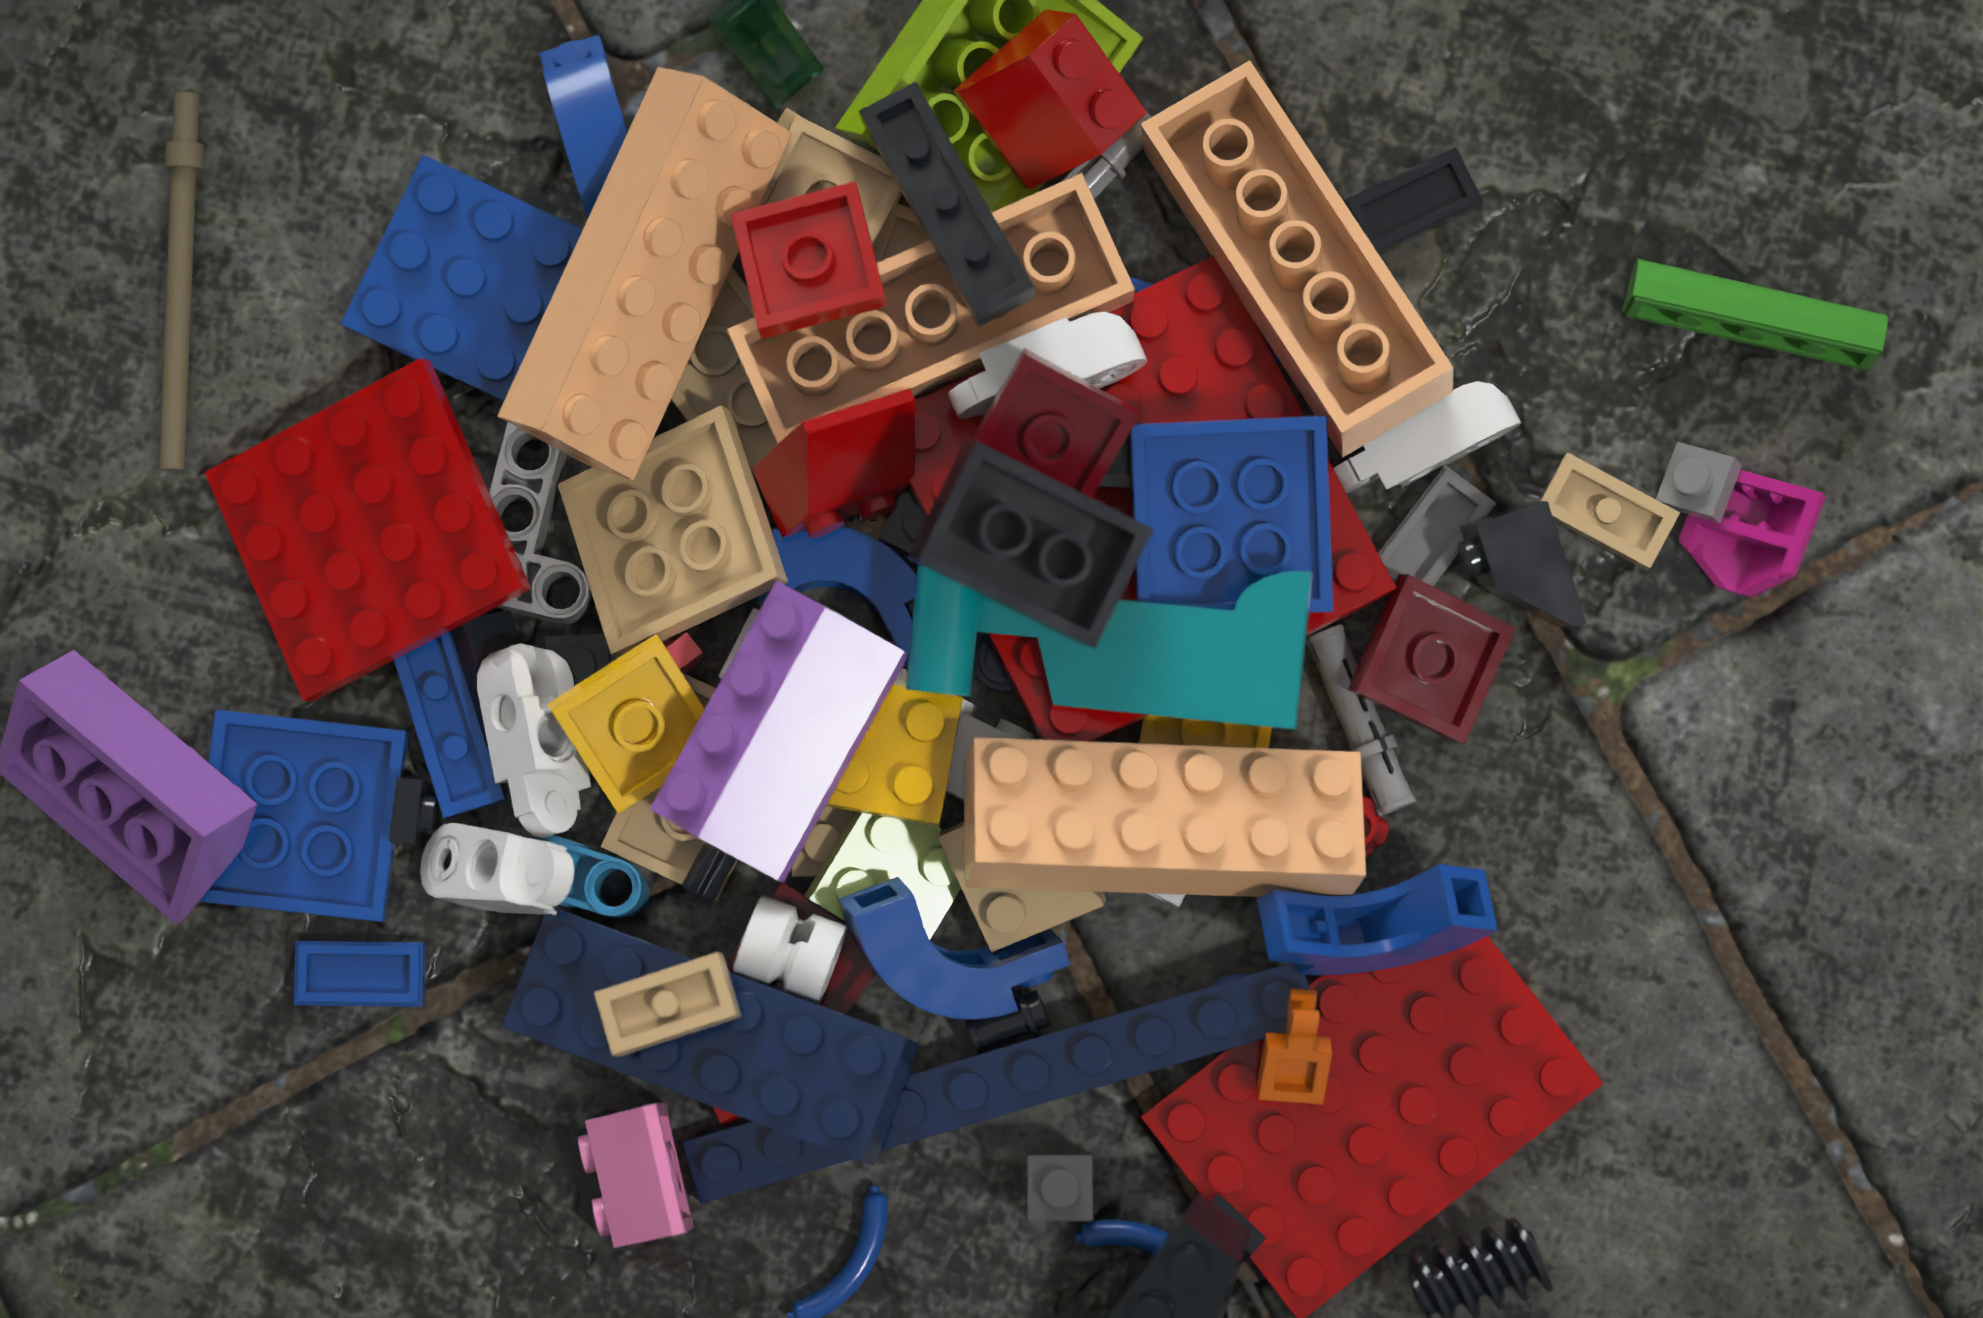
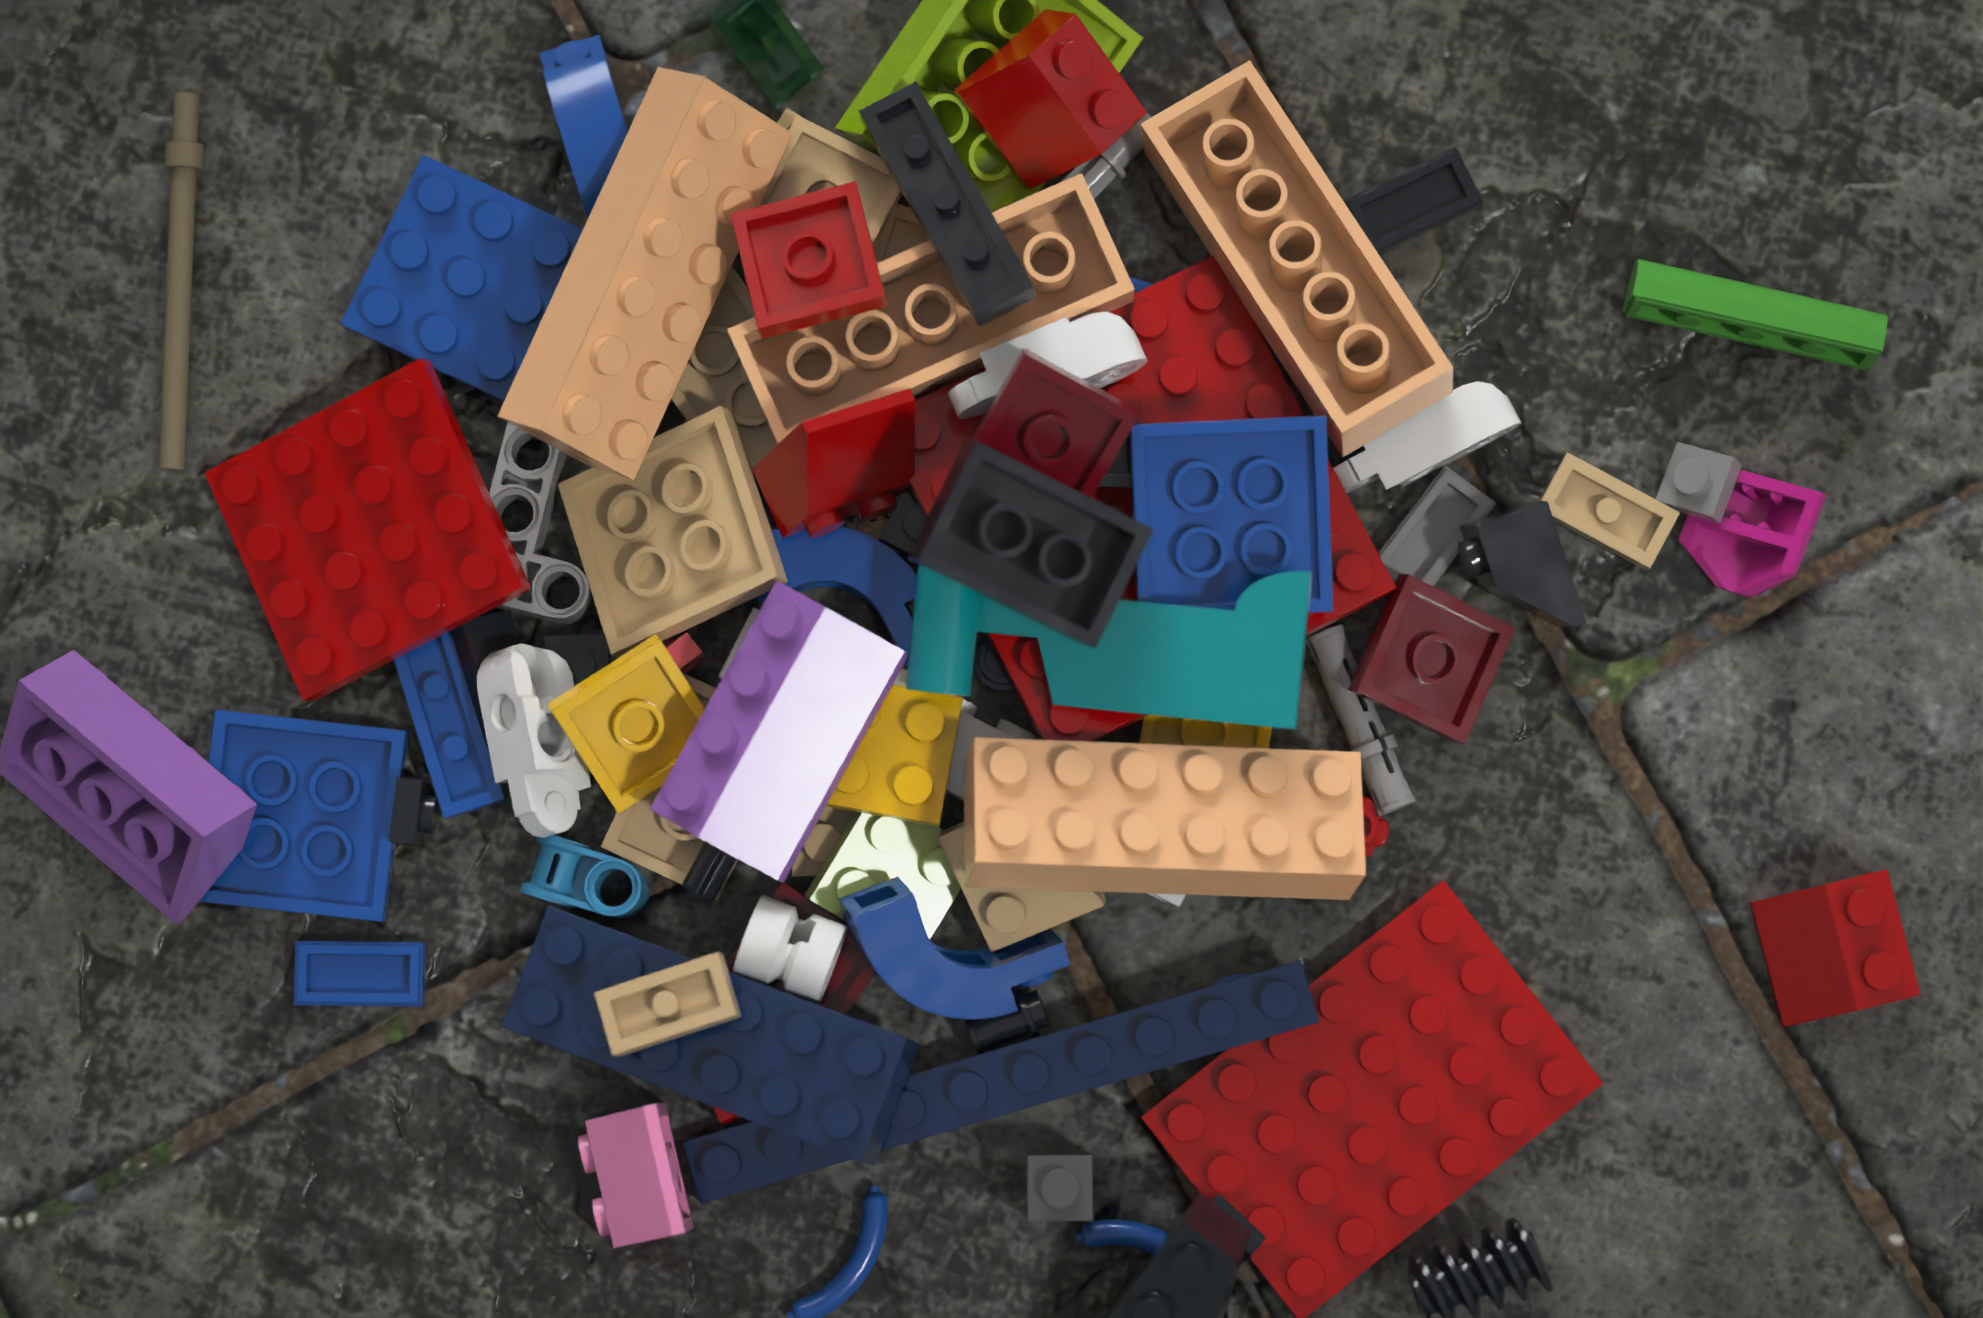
white piece [420,823,574,915] -> none
blue arch [1257,864,1498,975] -> none
orange plate [1257,989,1332,1105] -> none
none -> red slope [1749,869,1921,1027]

